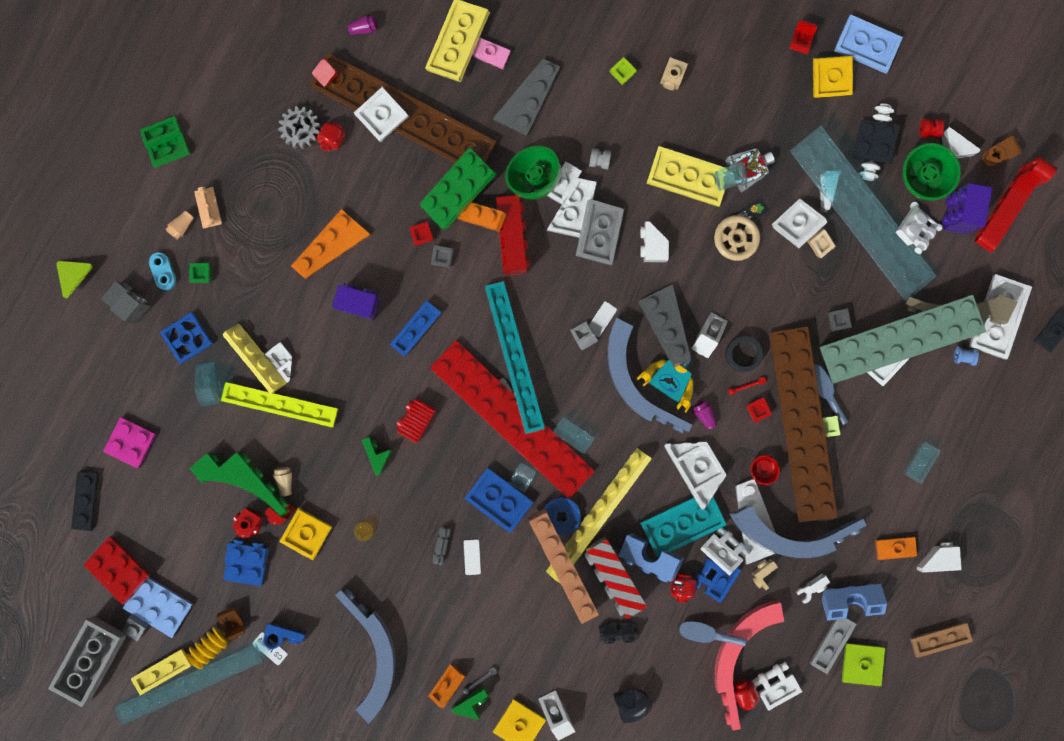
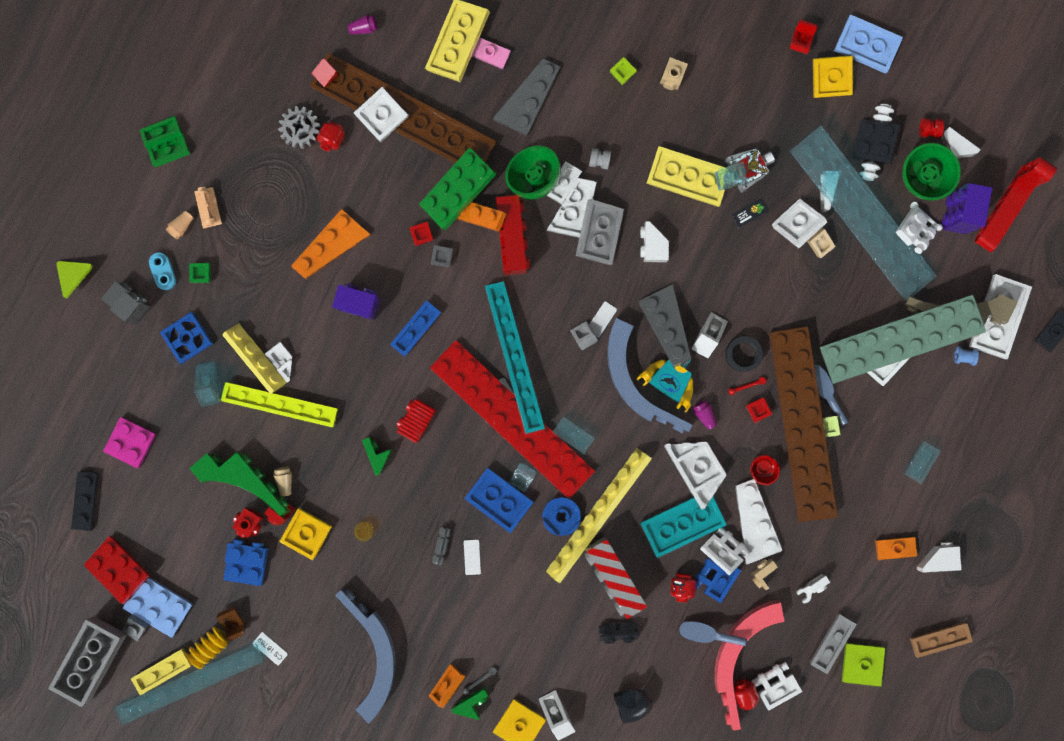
blue plate [263,623,307,649] -> none
nougat arch [528,509,599,624] -> none
medium blue arch [618,533,684,582] -> none
tan plate [714,215,760,261] -> none
sand blue arch [730,505,867,558] -> none
medium blue arch [822,584,887,621] -> none
flat silver plate [827,309,852,332] -> none
dark orange piece [982,135,1023,167] -> none

